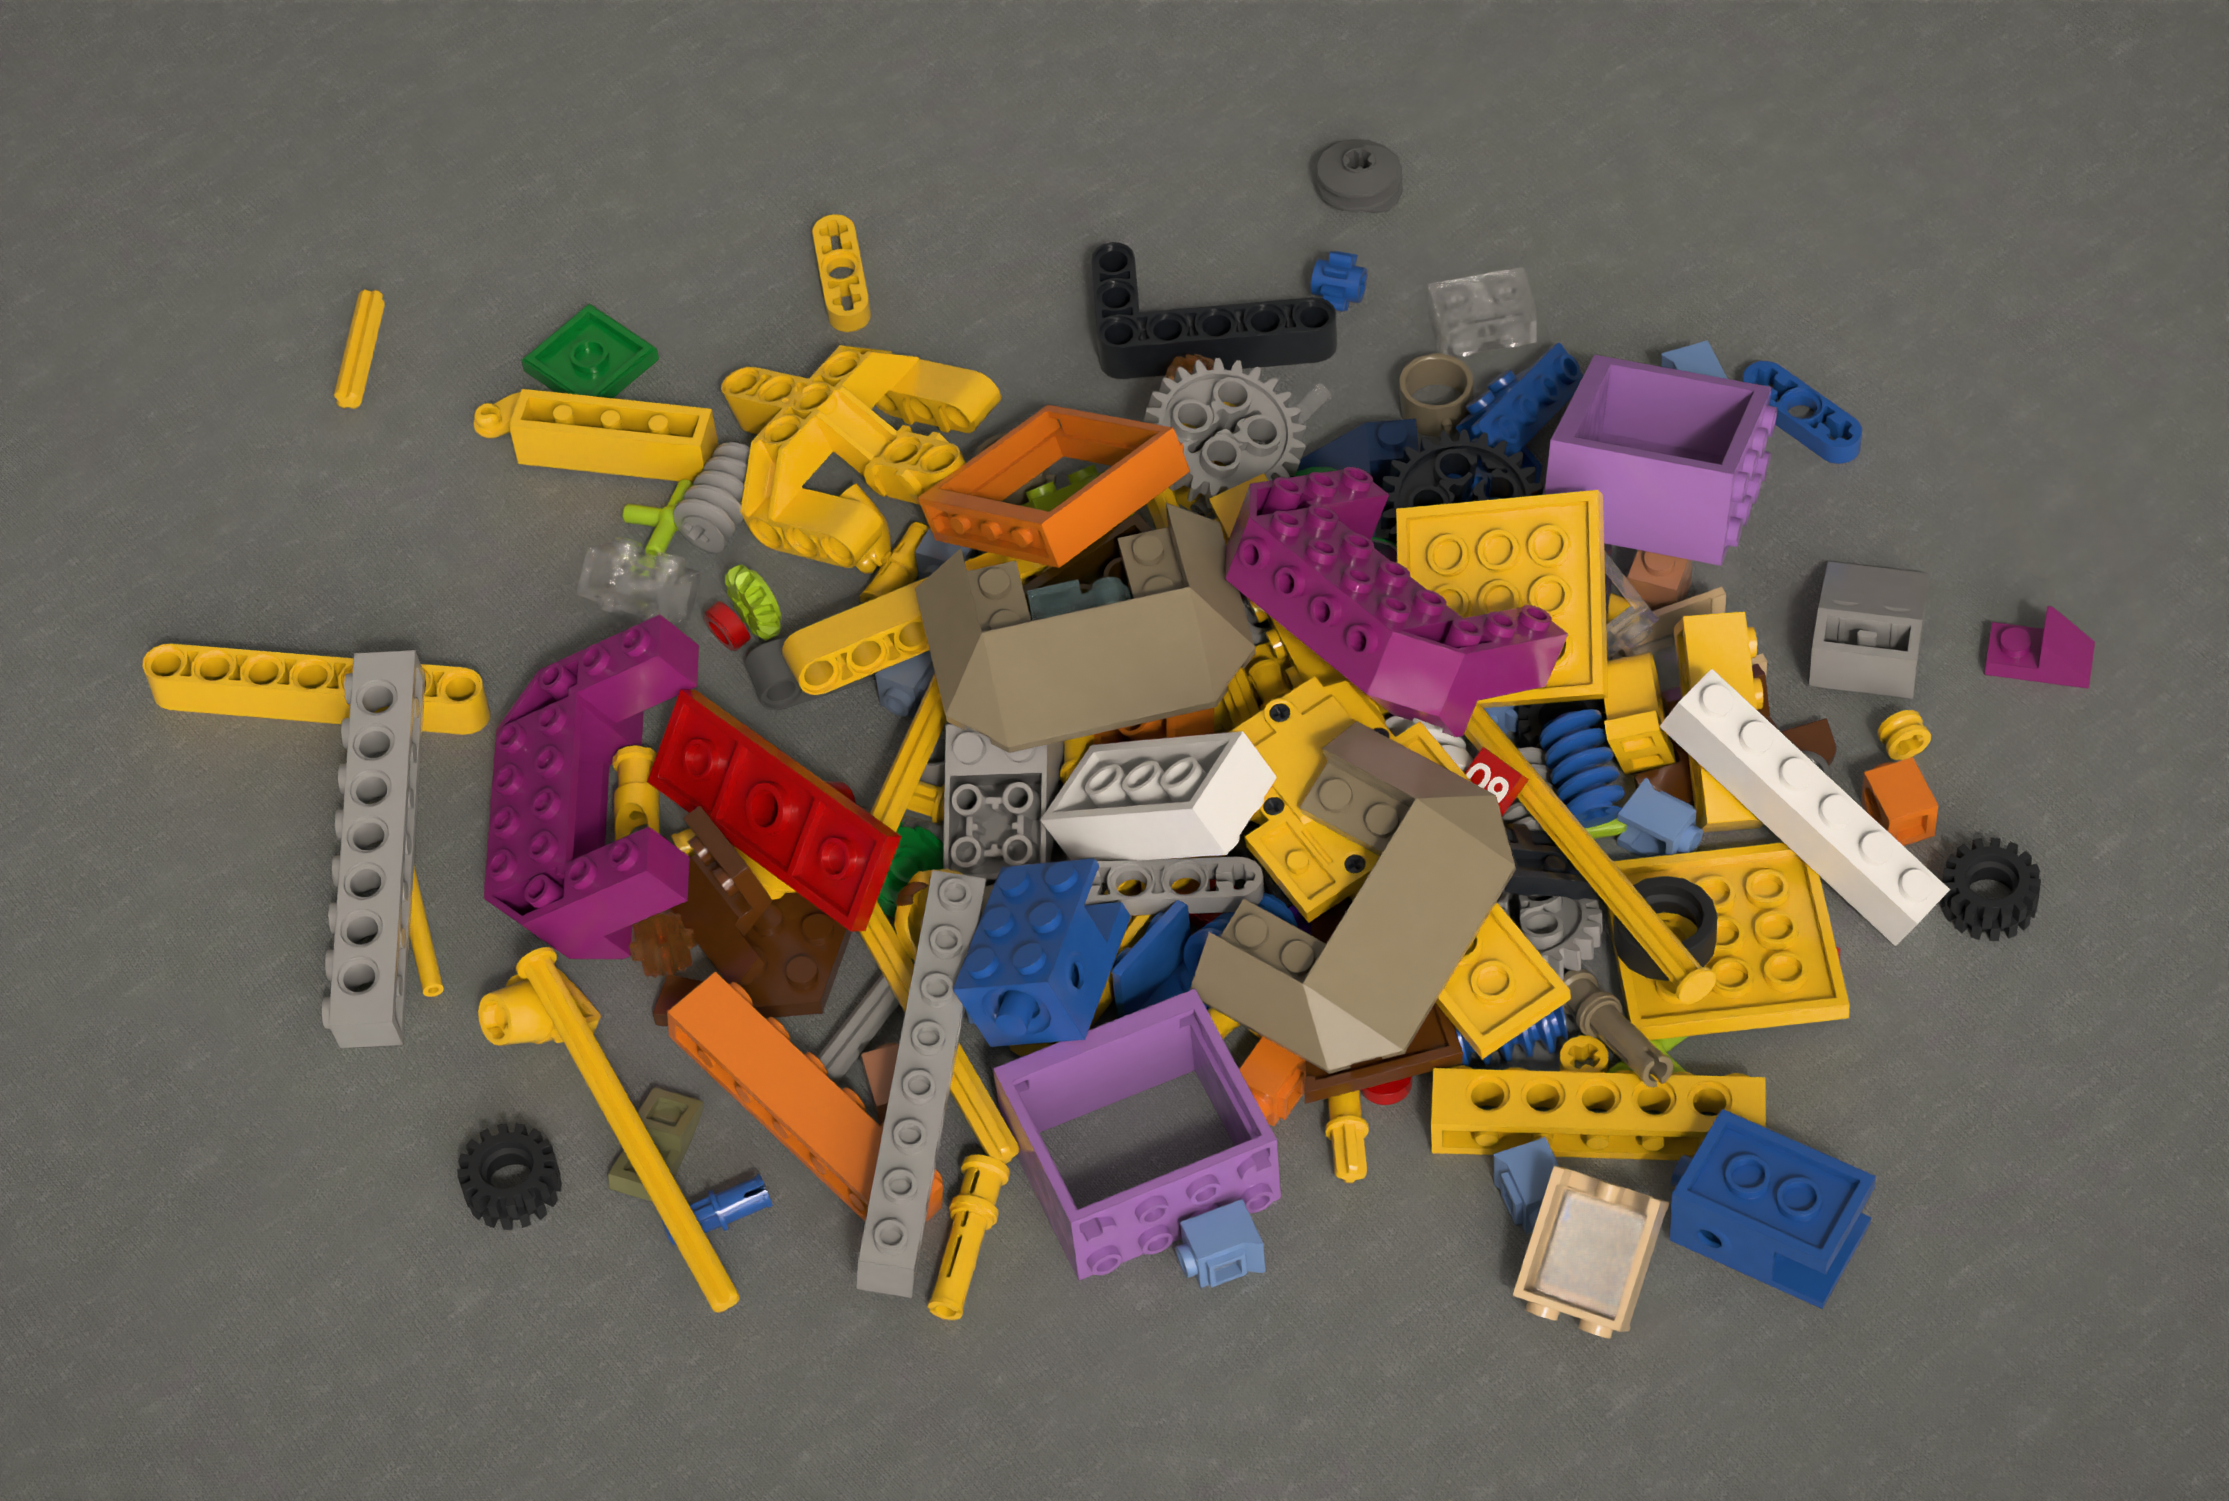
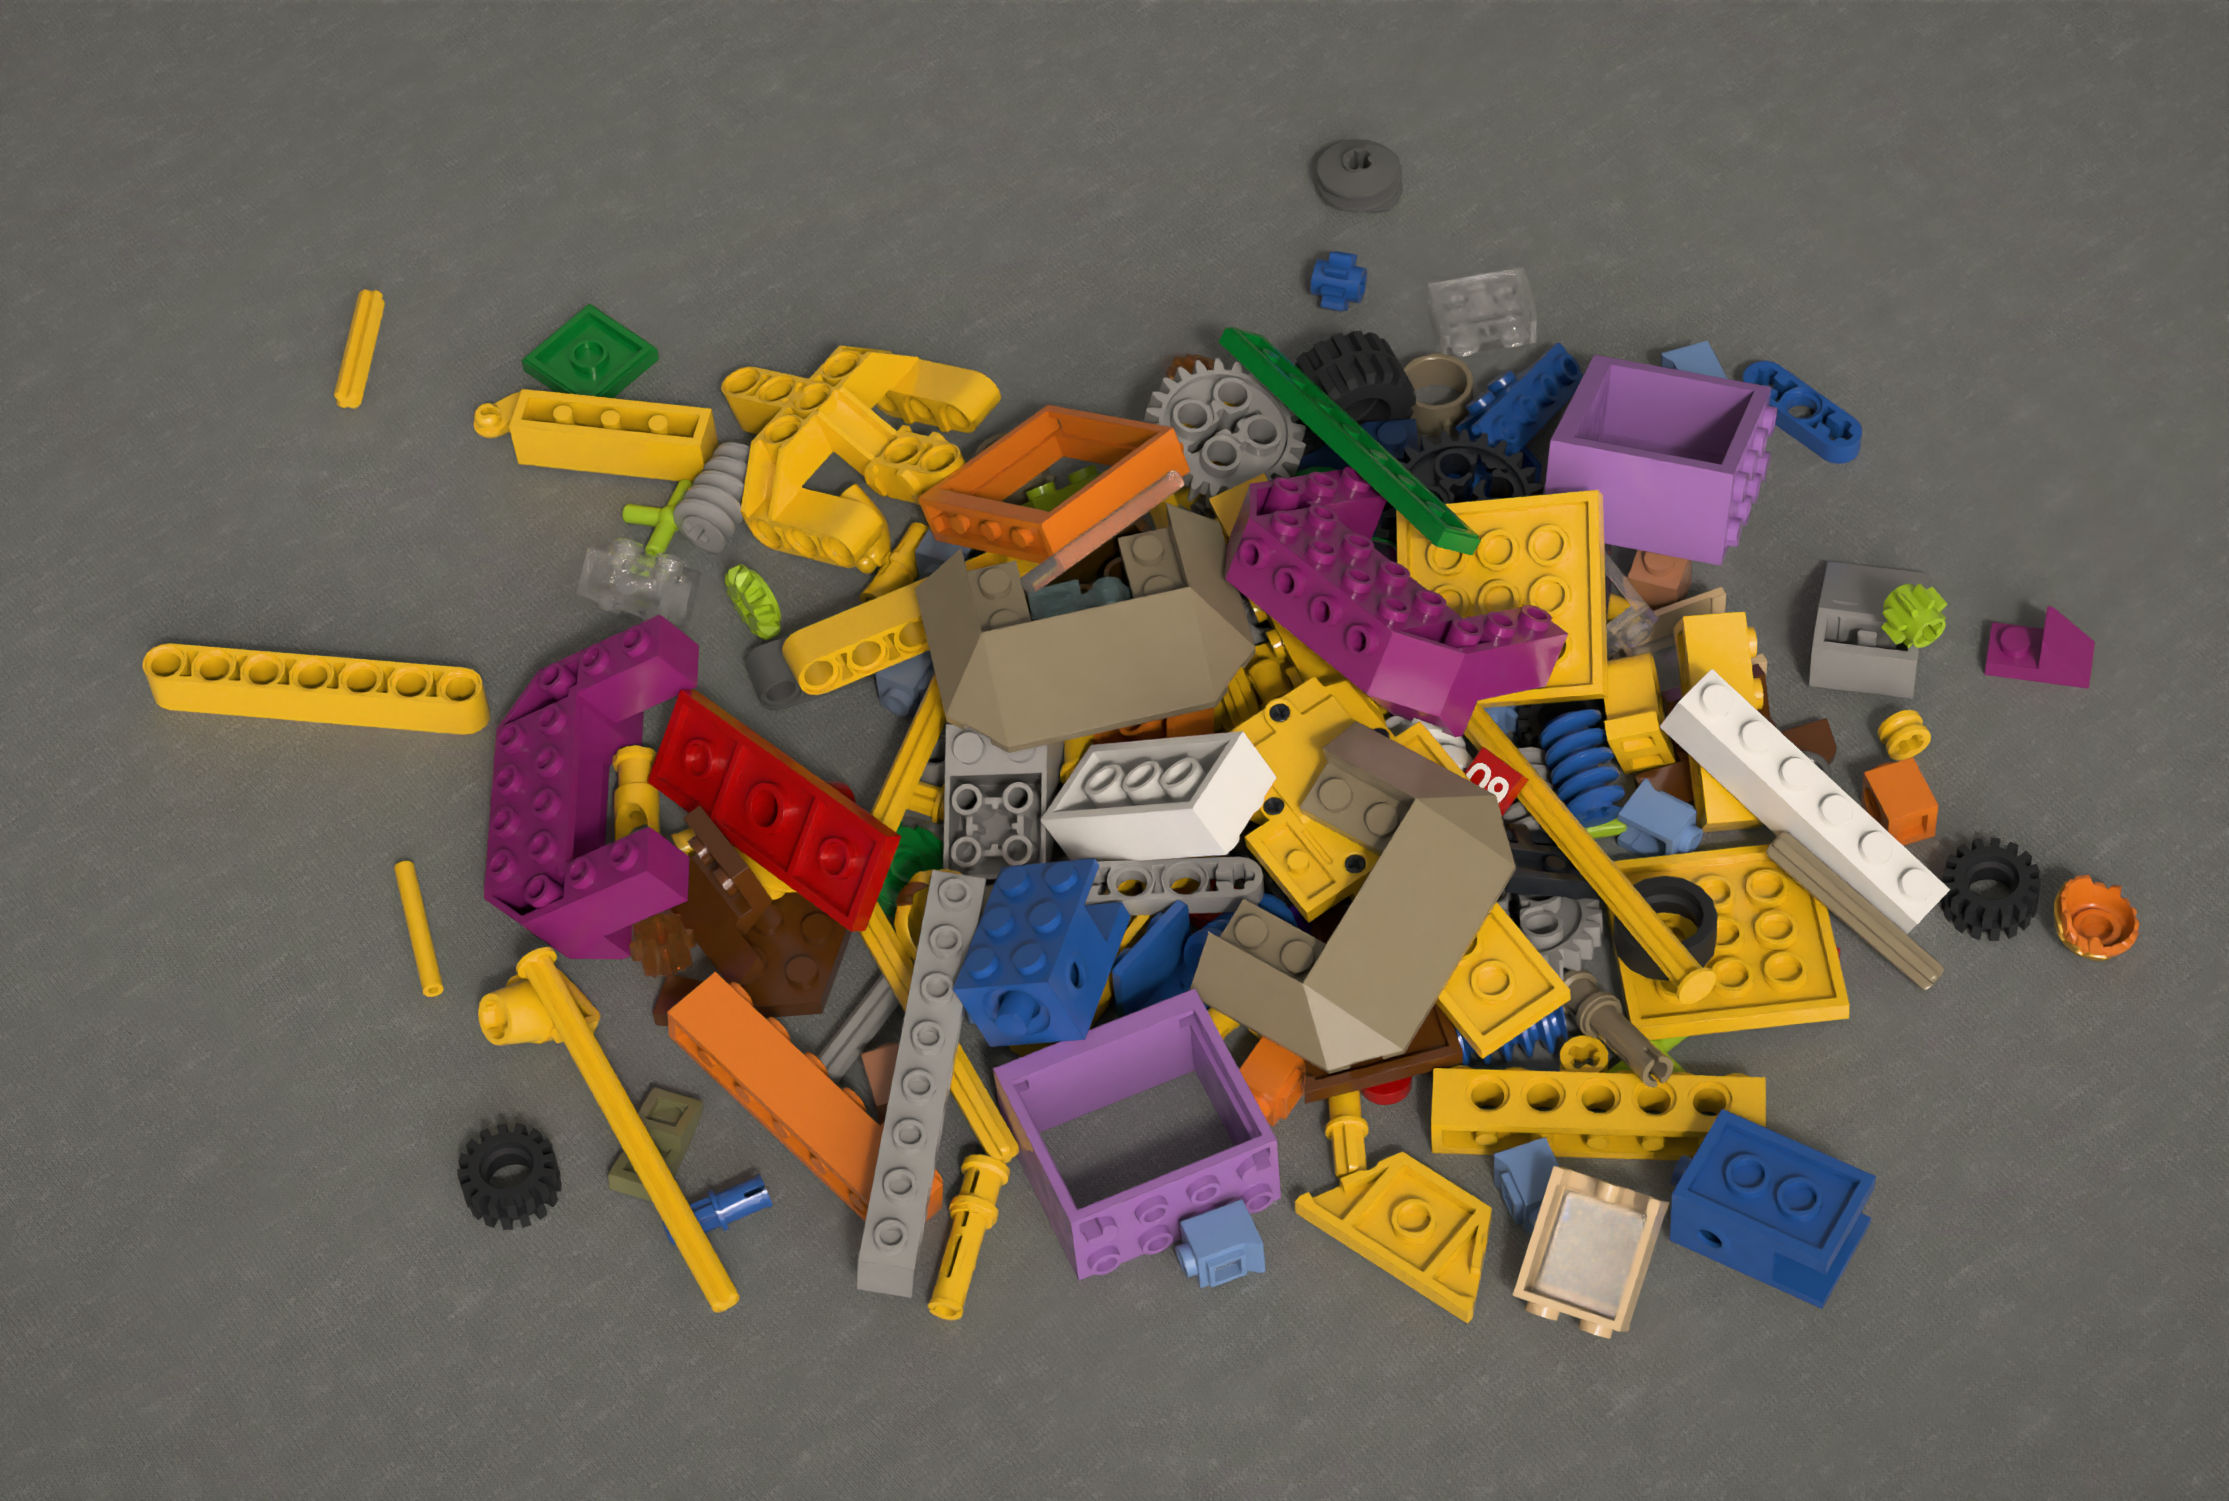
light grey brick [322,650,425,1048] -> none
red tile [704,601,751,651] -> none
yellow beam [812,214,871,332] -> none
black beam [1091,242,1337,379] -> none
none -> clear bar [1020,470,1184,594]
none -> green tile [1218,326,1481,555]
none -> black tyre [1287,331,1416,453]
none -> yellow wing [1295,1151,1492,1324]
none -> dark tan axle [1766,832,1945,991]
none -> lime gear [1881,583,1948,648]
none -> orange hair [2054,875,2140,961]

